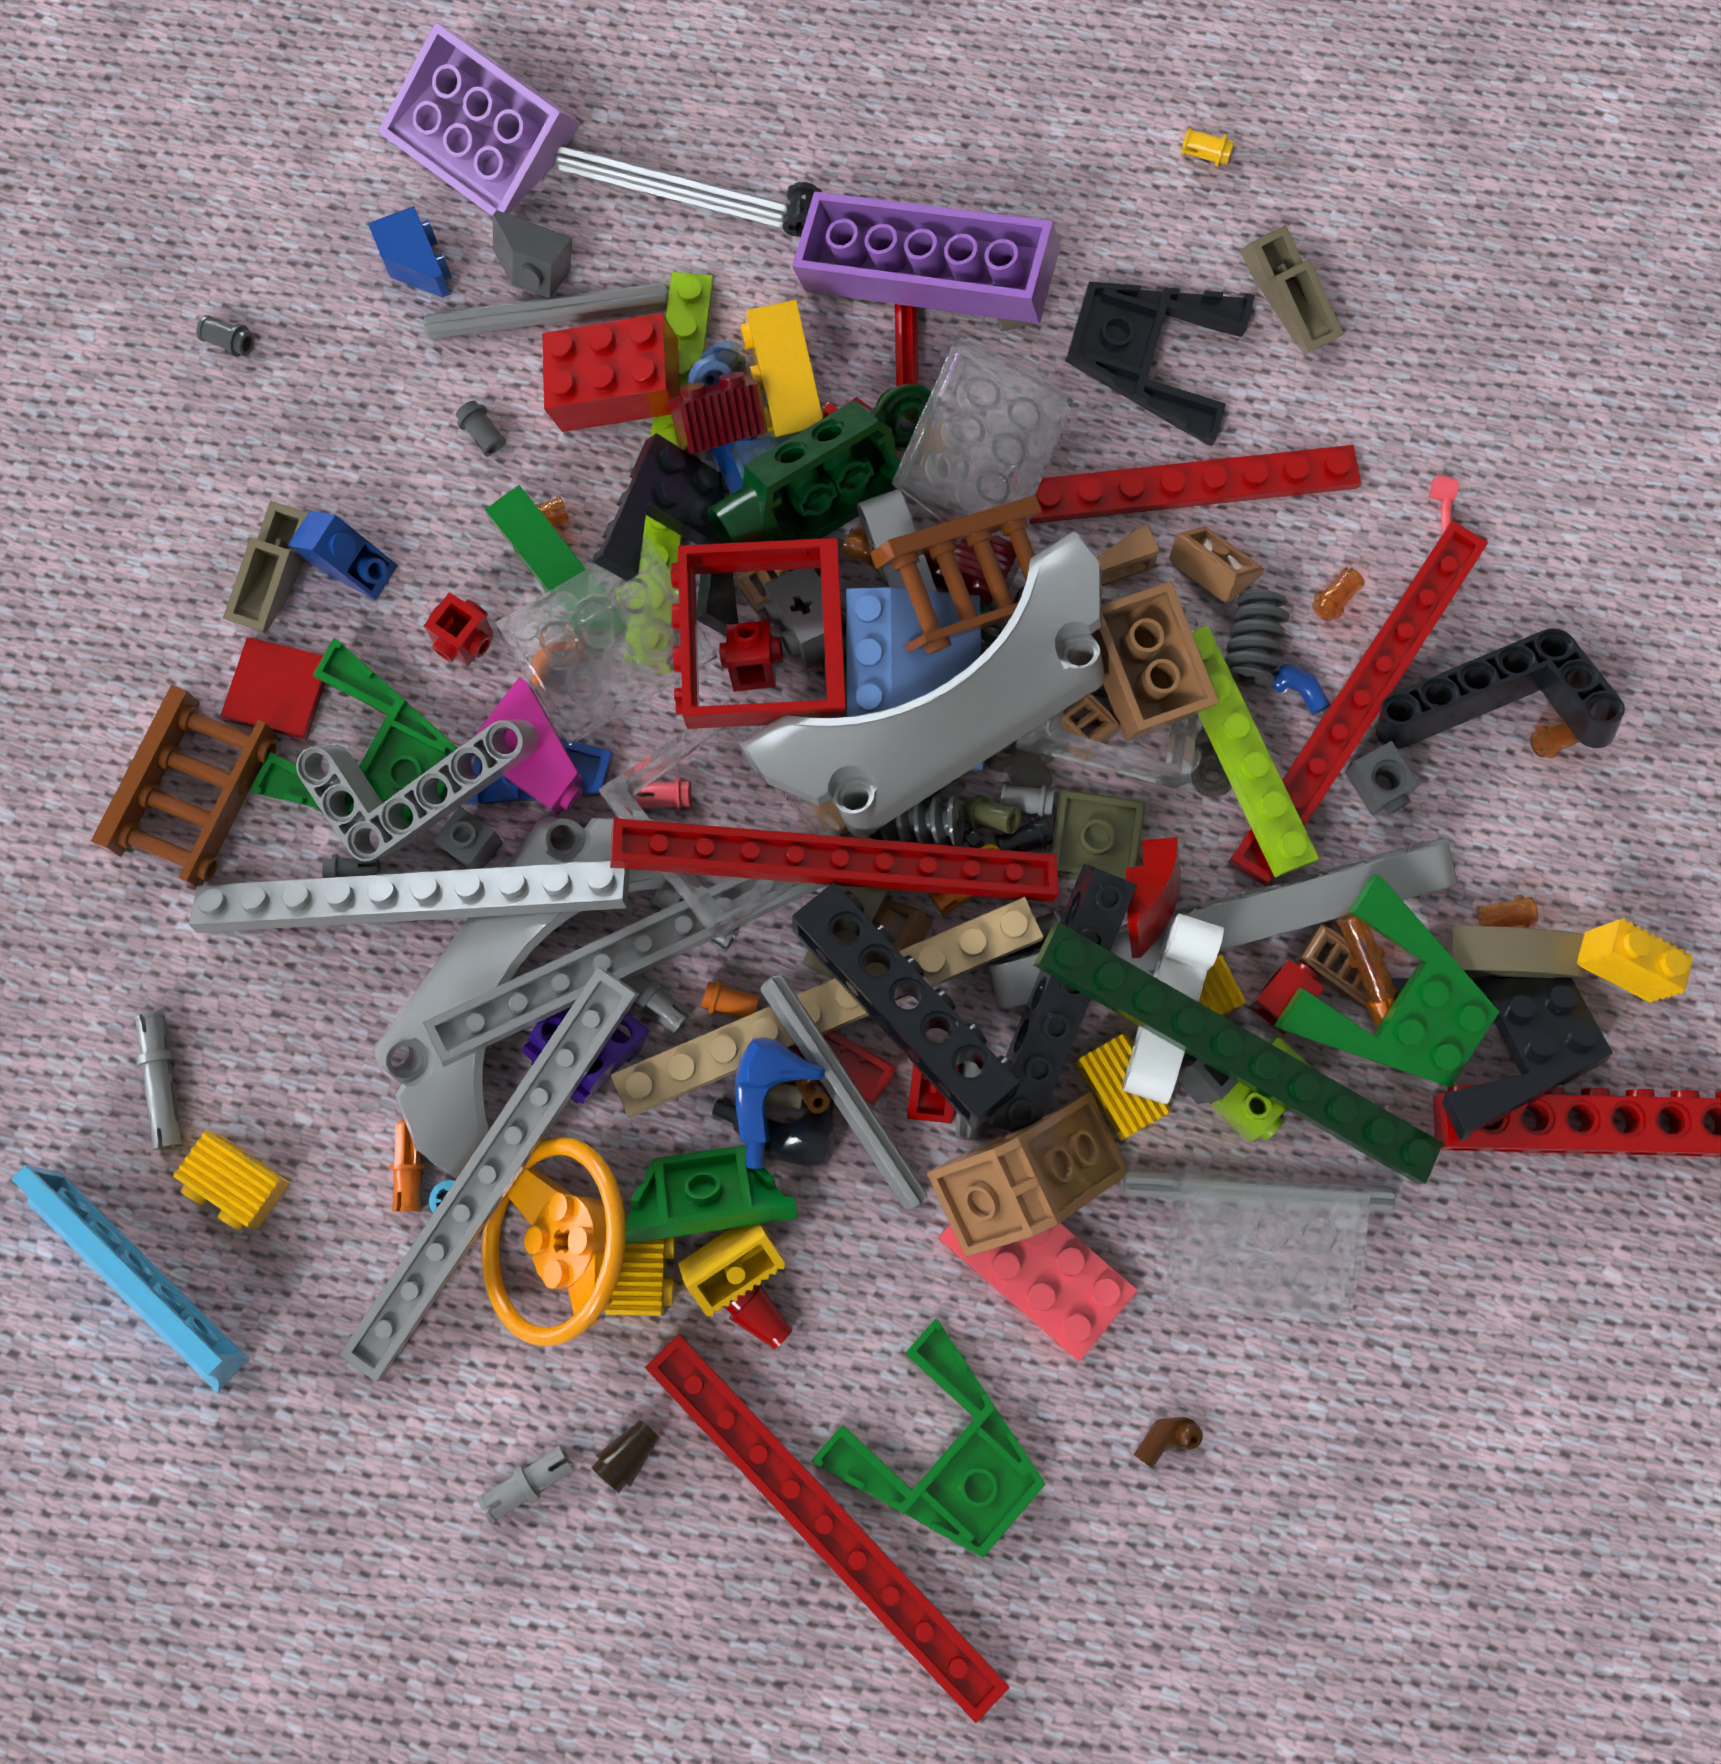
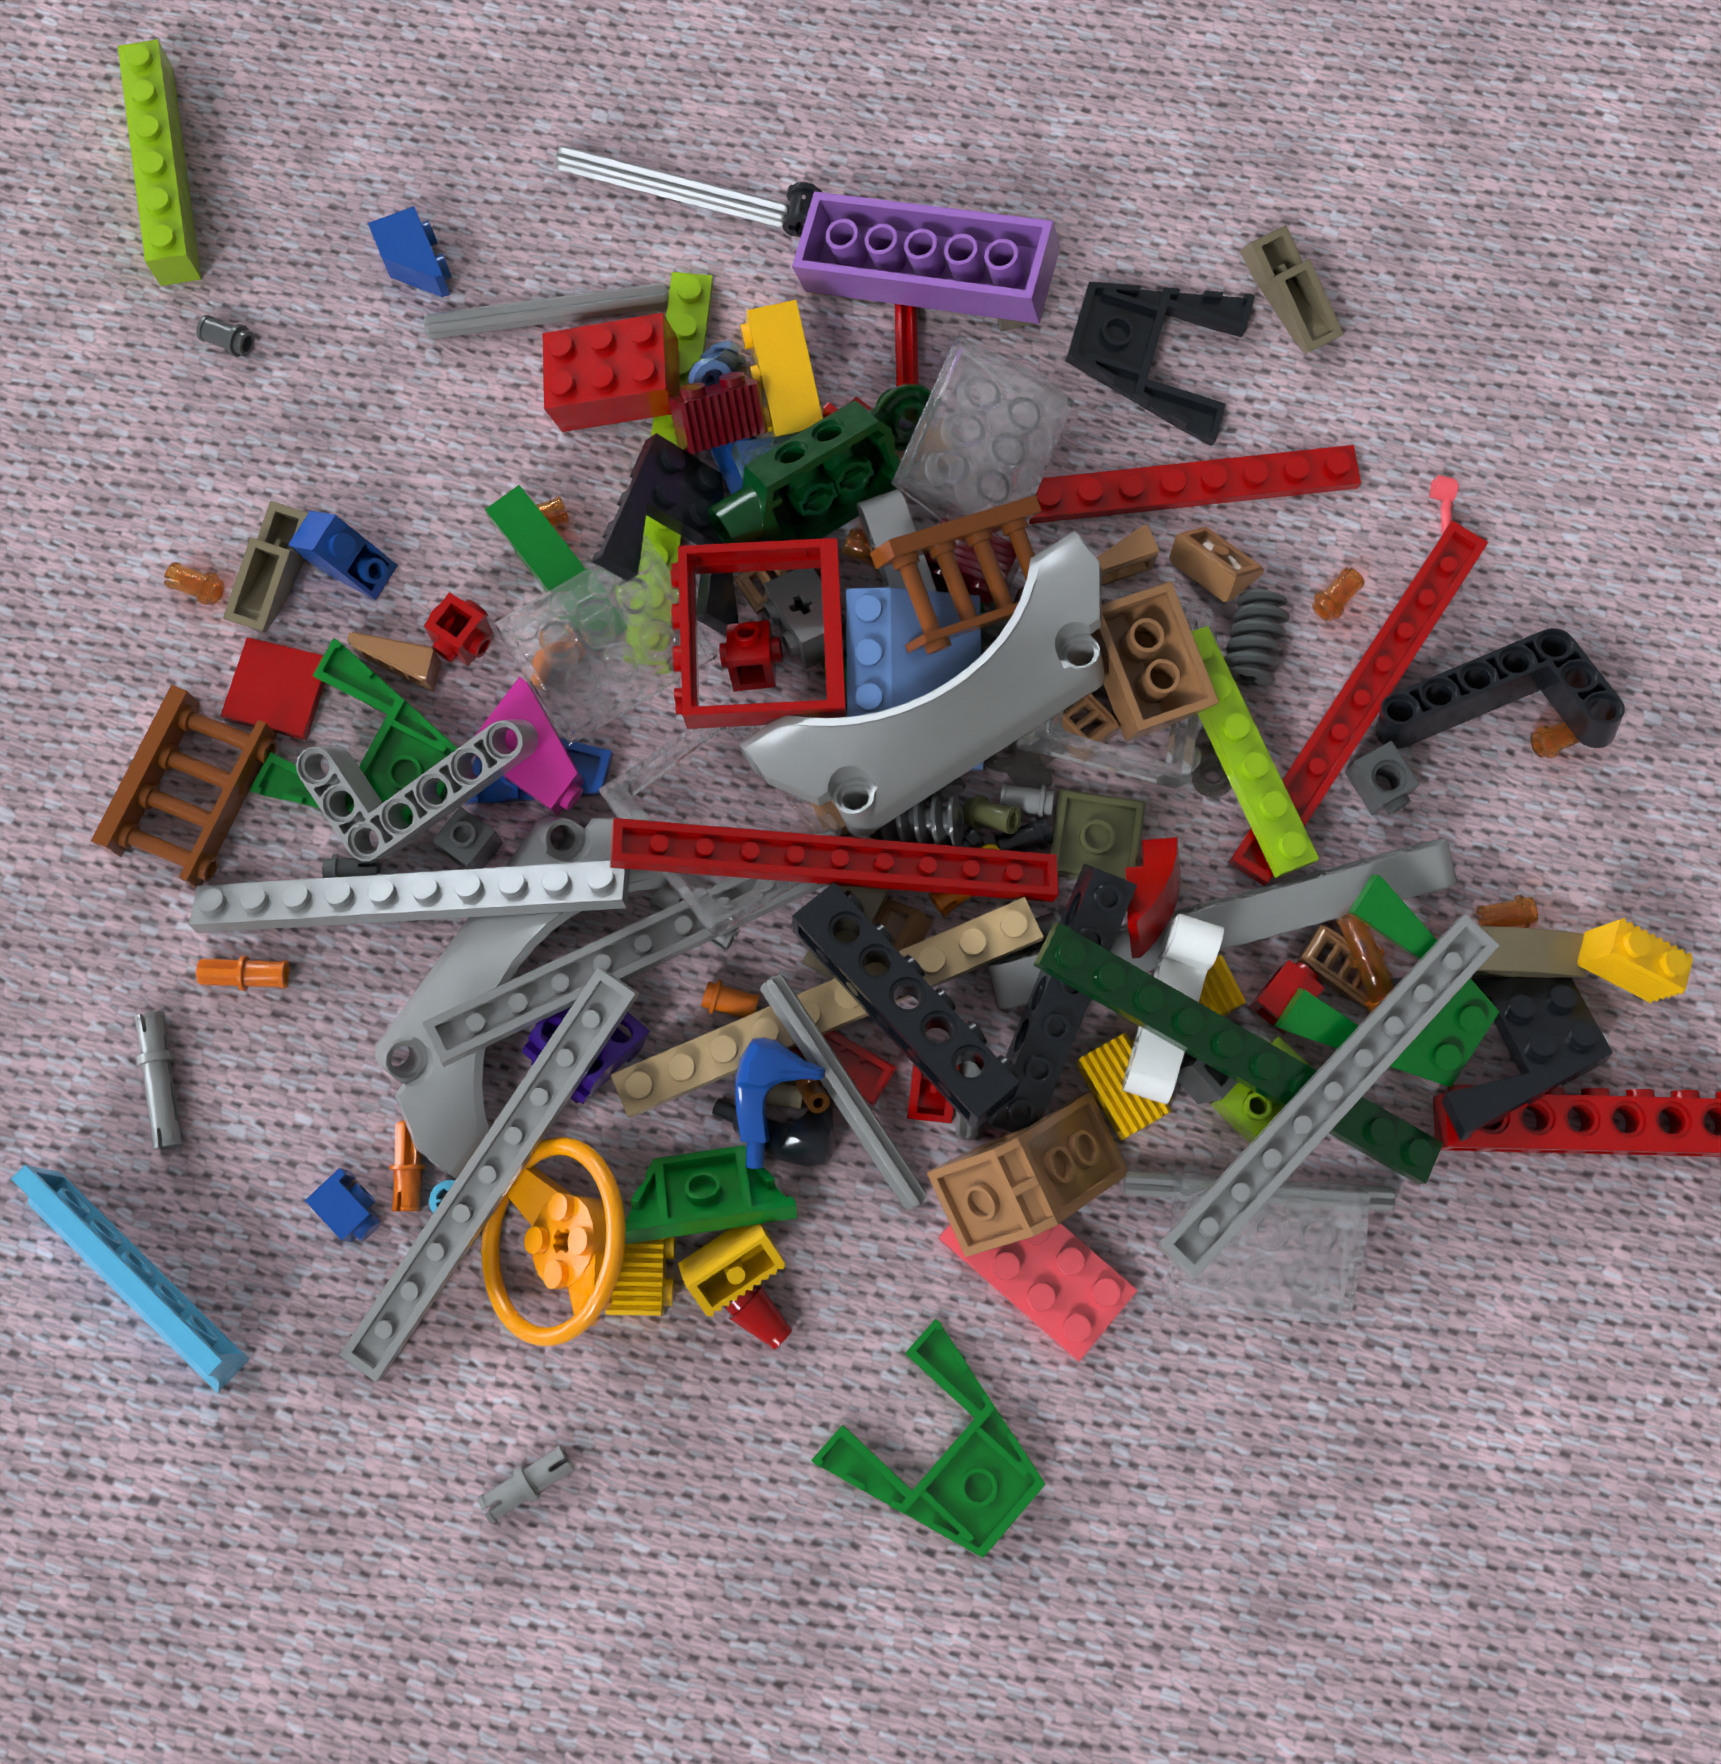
yellow brick [173,1130,291,1231] -> none
lavender slope [378,22,581,216] -> none
dark grey pin [456,401,506,457] -> none
dark grey slope [493,210,572,298] -> none
dark brown cone [591,1419,660,1493] -> none
light grey pin [624,974,692,1035] -> none
coral pin [636,777,692,812] -> none
red plate [644,1334,1010,1723] -> none
reddish brown arm [1133,1417,1203,1469] -> none
yellow pin [1180,128,1234,167] -> none
blue arm [1272,664,1331,715] -> none
none -> lime brick [117,39,201,286]
none -> clear orange pin [164,562,224,605]
none -> orange axle [196,955,290,991]
none -> blue brick [305,1168,381,1242]
none -> medium nougat slope [347,632,442,692]
none -> light grey plate [1156,914,1500,1280]

